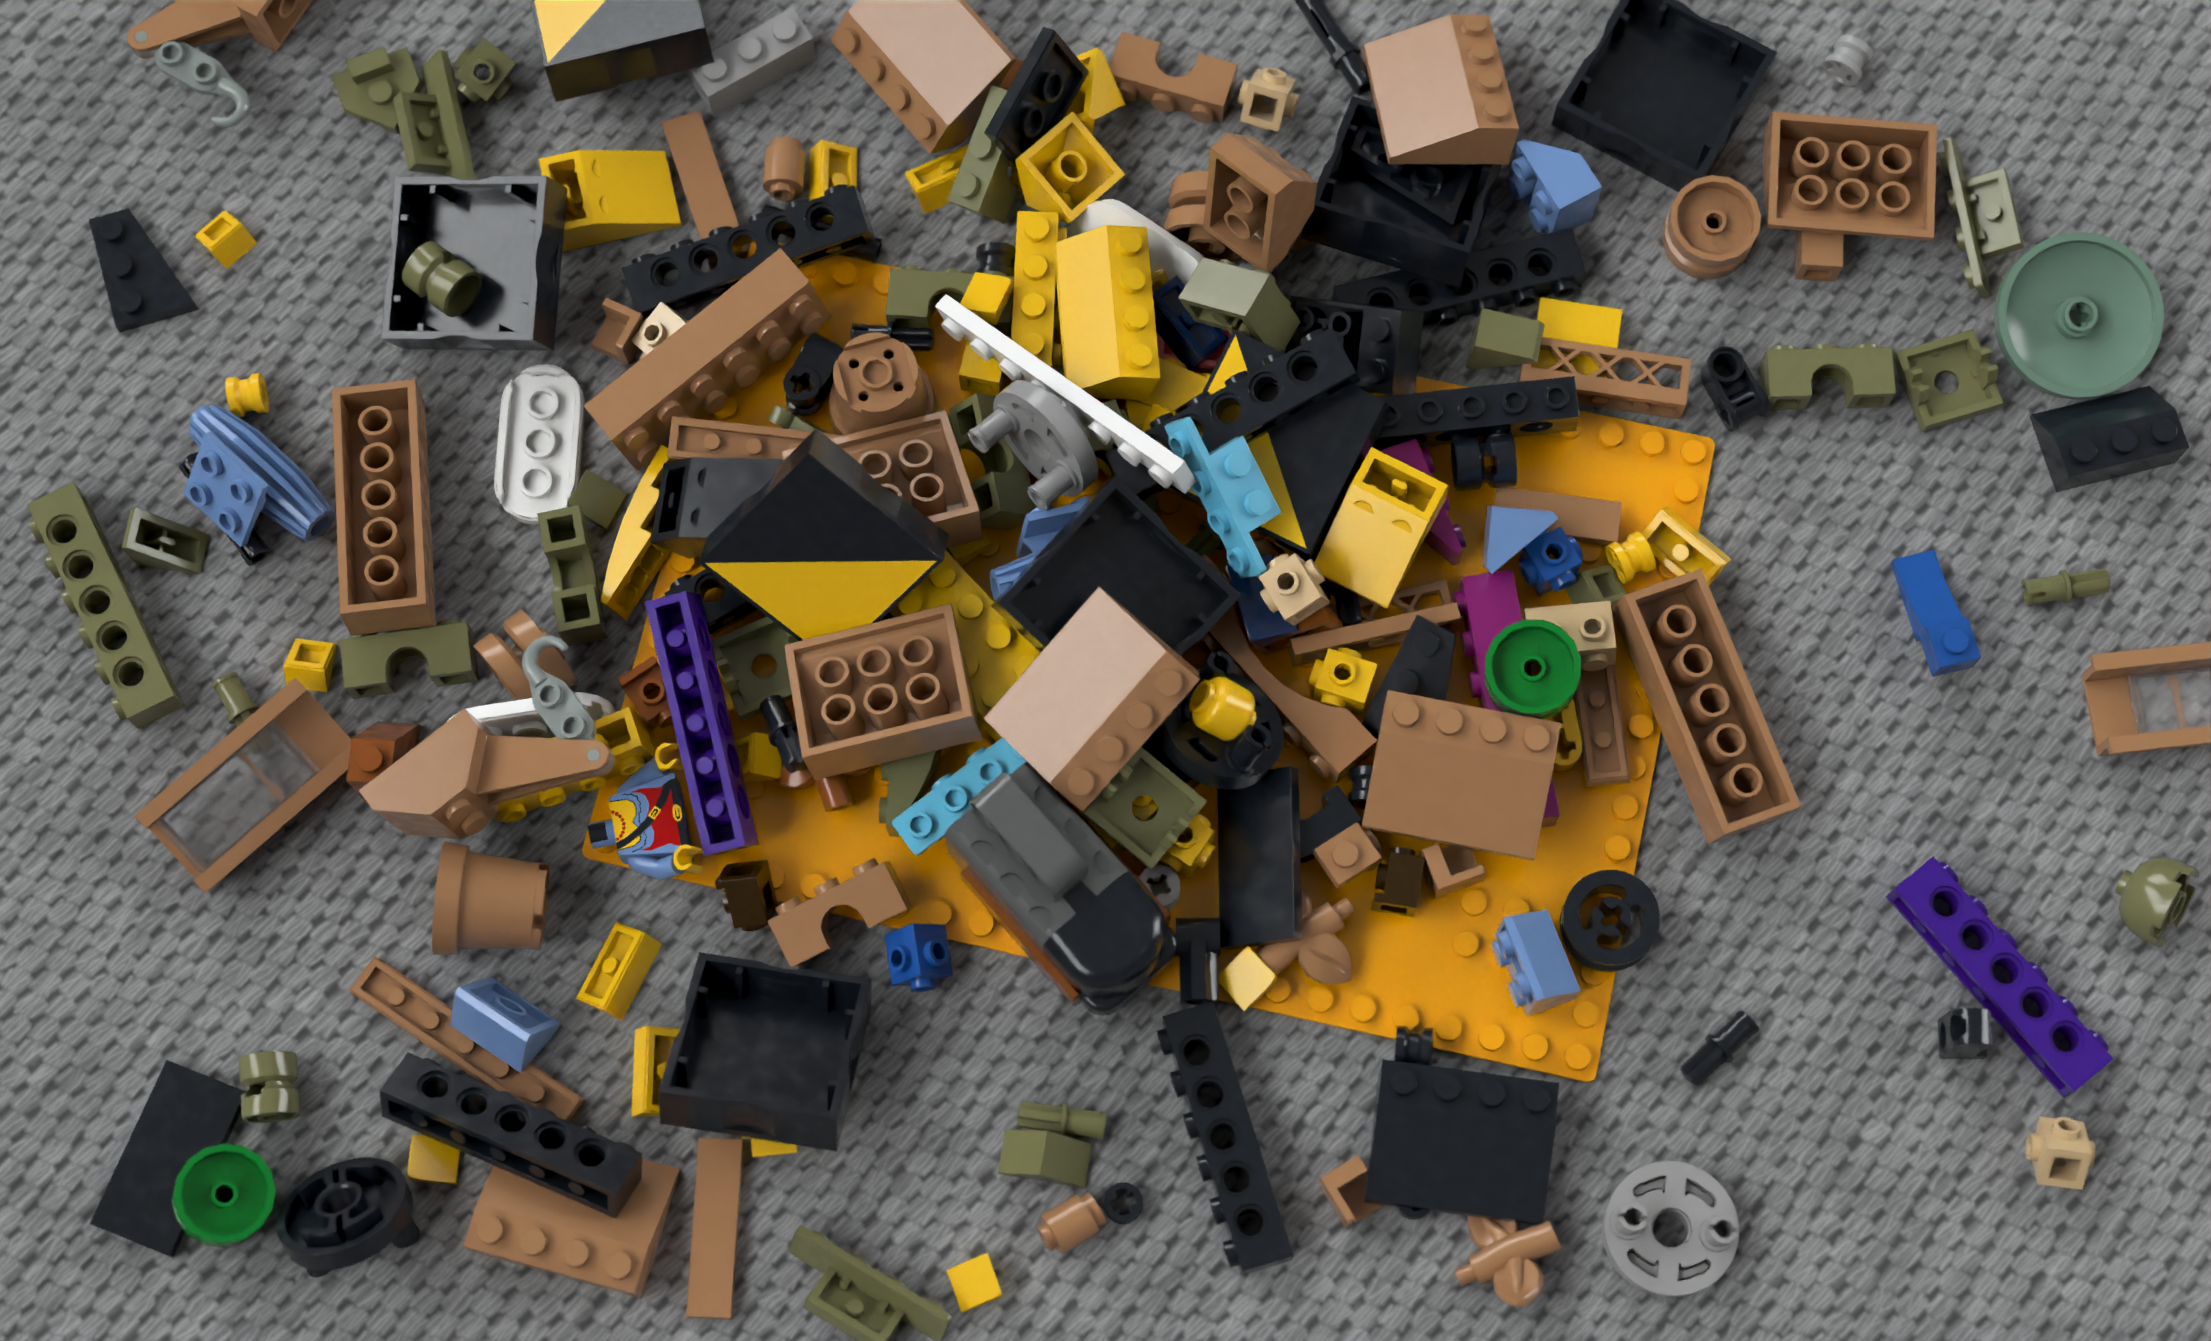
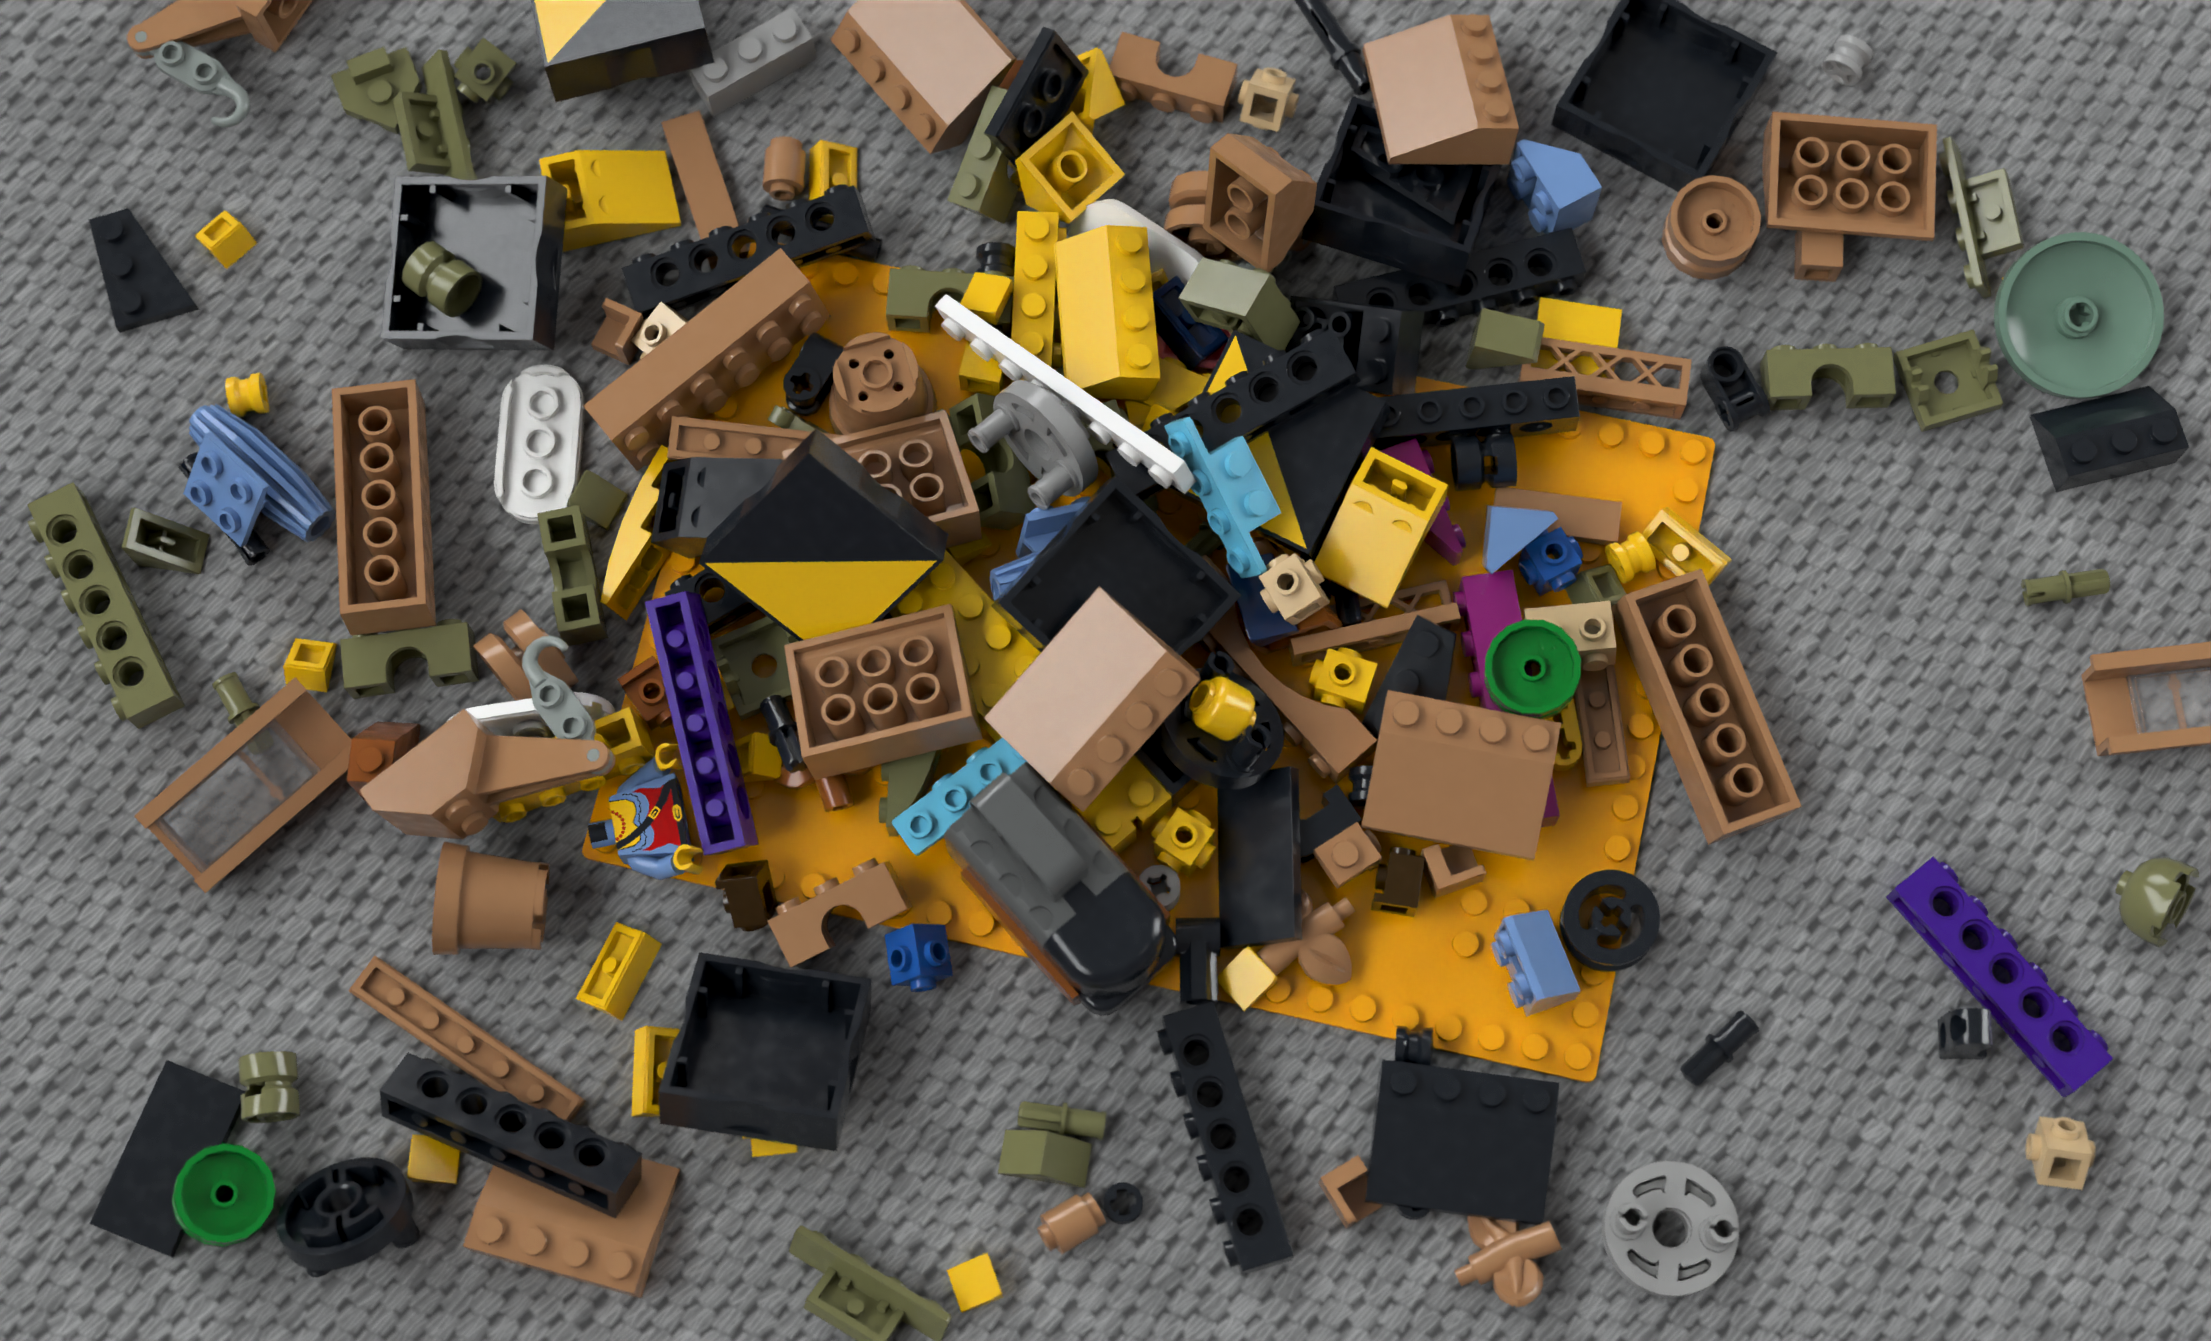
medium blue slope [450,977,561,1073] -> none
medium nougat tile [686,1138,744,1319] -> none
black axle [850,322,935,351] -> none
yellow slope [904,144,969,214] -> none
olive piece [1083,747,1207,870] -> none
blue slope [1891,550,1981,677] -> none

